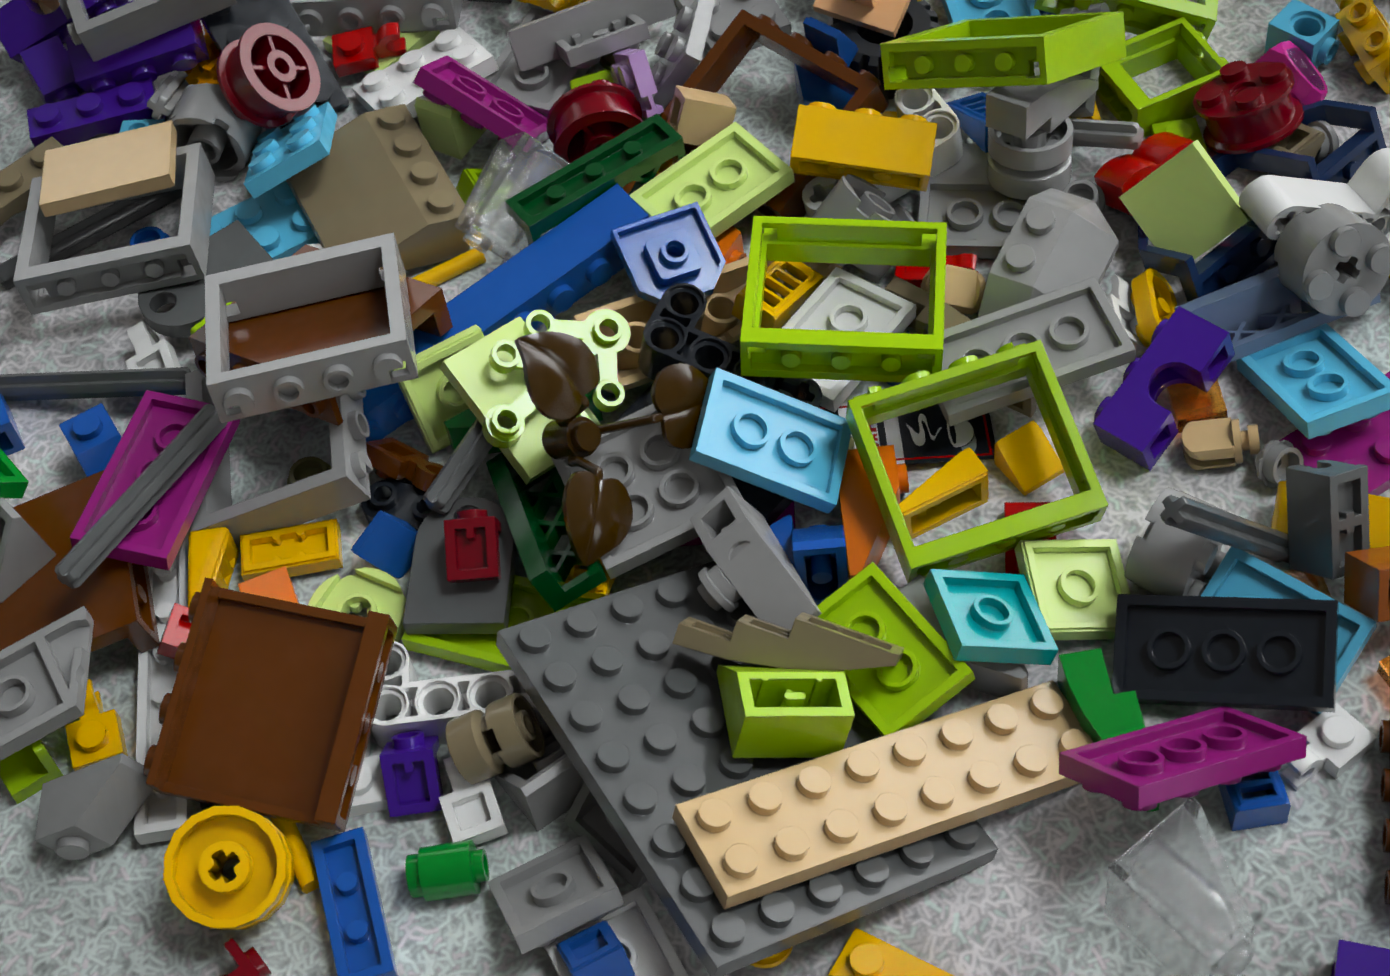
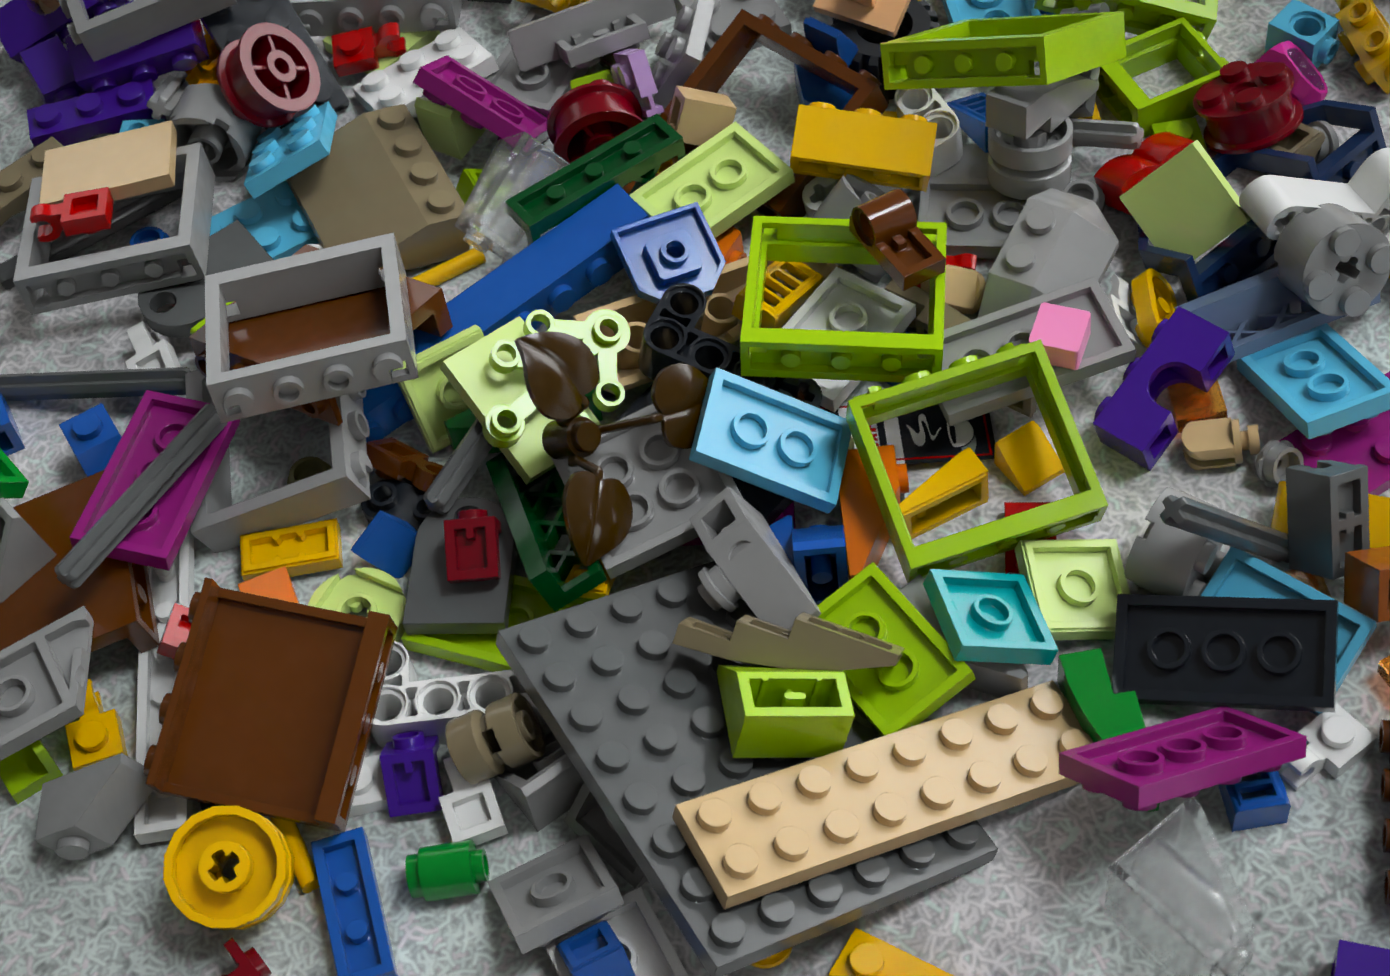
yellow slope [188,527,239,608] -> none
none -> red plate [29,187,114,242]
none -> reddish brown plate [849,189,946,291]
none -> bright pink piece [1028,302,1091,370]

